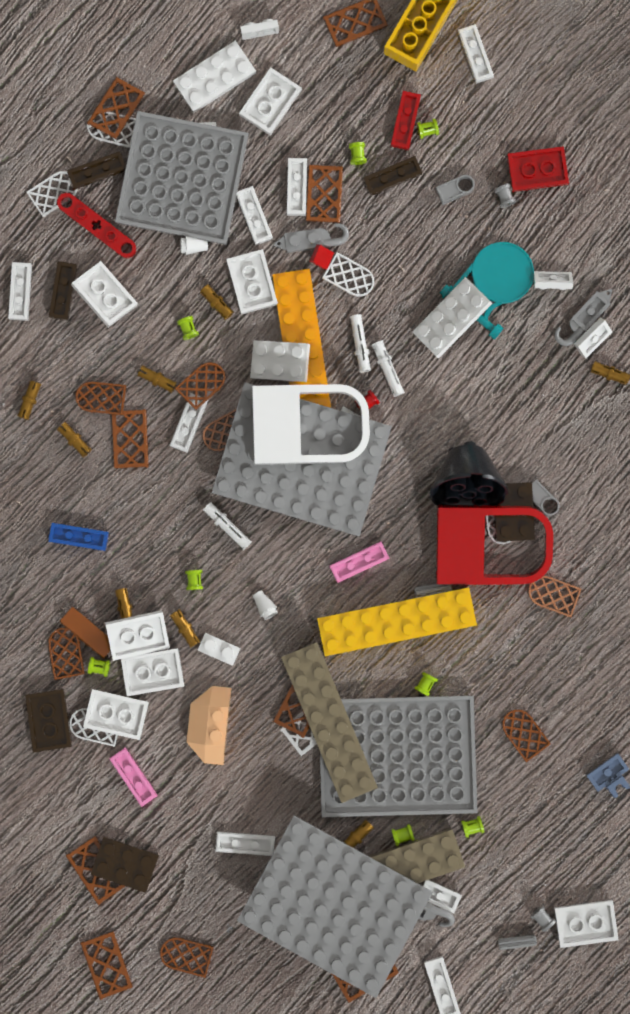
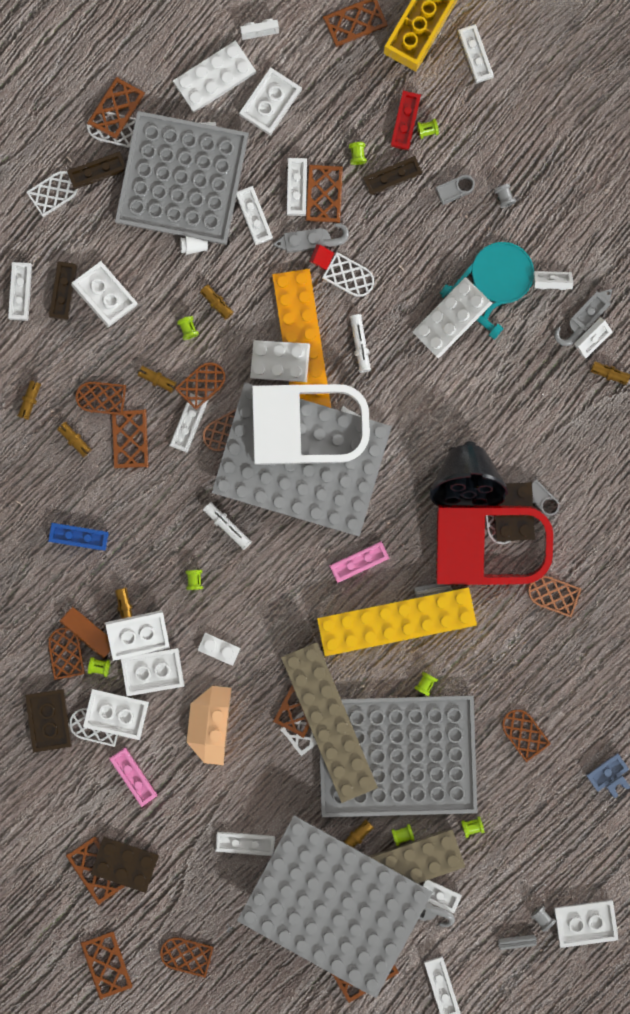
red piece [57,193,136,259] -> none
pearl gold pin [169,609,200,648] -> none
white plate [226,249,278,315] -> none
white cone [252,590,278,620] -> none
red bush [354,390,380,410] -> none
white pin [372,340,405,398] -> none
red plate [507,146,569,192] -> none

